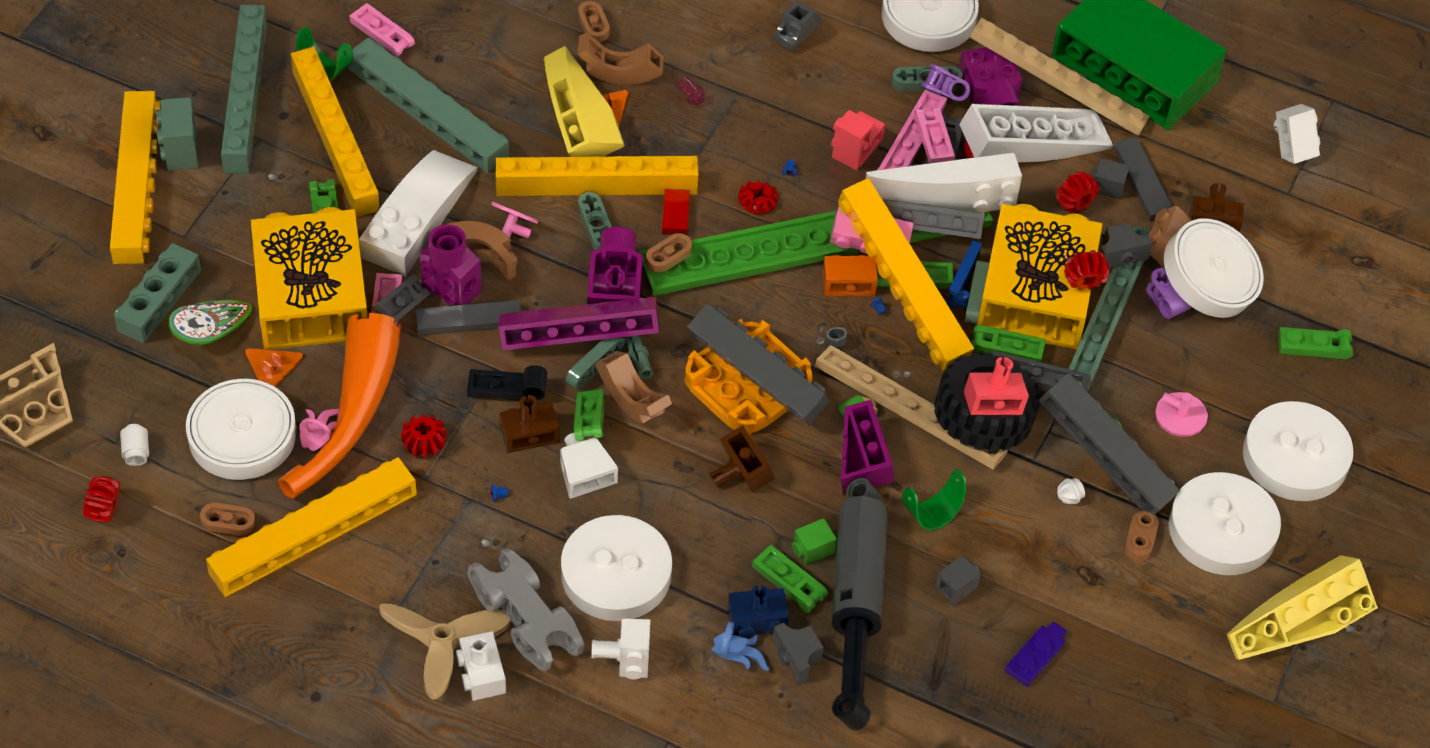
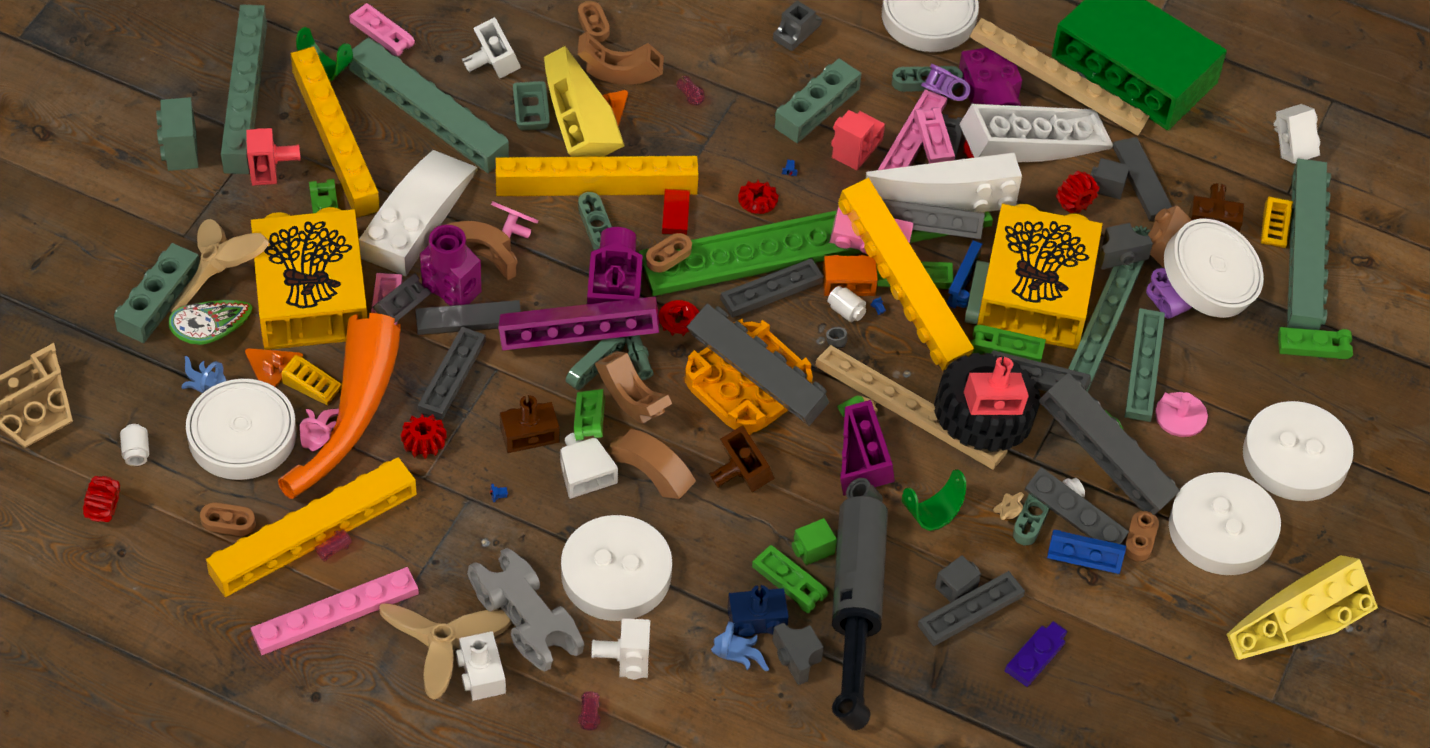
yellow brick [110,91,161,264] -> none
black plate [467,365,548,401] -> none
red gear [1064,250,1110,290] -> none
none -> tan piece [170,219,269,313]
none -> medium blue piece [182,356,226,393]
none -> coral brick [246,128,301,186]
none -> bright pink plate [251,567,419,655]
none -> yellow slope [282,355,342,406]
none -> clear pink pin [315,529,352,562]
none -> dark grey plate [418,327,486,420]
none -> white brick [462,17,521,79]
none -> sand green piece [513,81,550,131]
none -> clear pink pin [578,691,601,730]
none -> medium nougat arch [606,429,696,499]
none -> red gear [659,300,699,336]
none -> dark grey plate [720,258,824,318]
none -> sand green brick [775,58,861,143]
none -> white brick [827,286,866,322]
none -> dark grey plate [918,571,1025,646]
none -> tan plate [993,492,1024,520]
none -> sand green beam [1013,494,1050,545]
none -> dark grey plate [1024,467,1129,544]
none -> blue hinge [1047,530,1126,574]
none -> sand green plate [1124,308,1165,422]
none -> yellow slope [1261,196,1293,248]
none -> sand green brick [1287,158,1331,330]

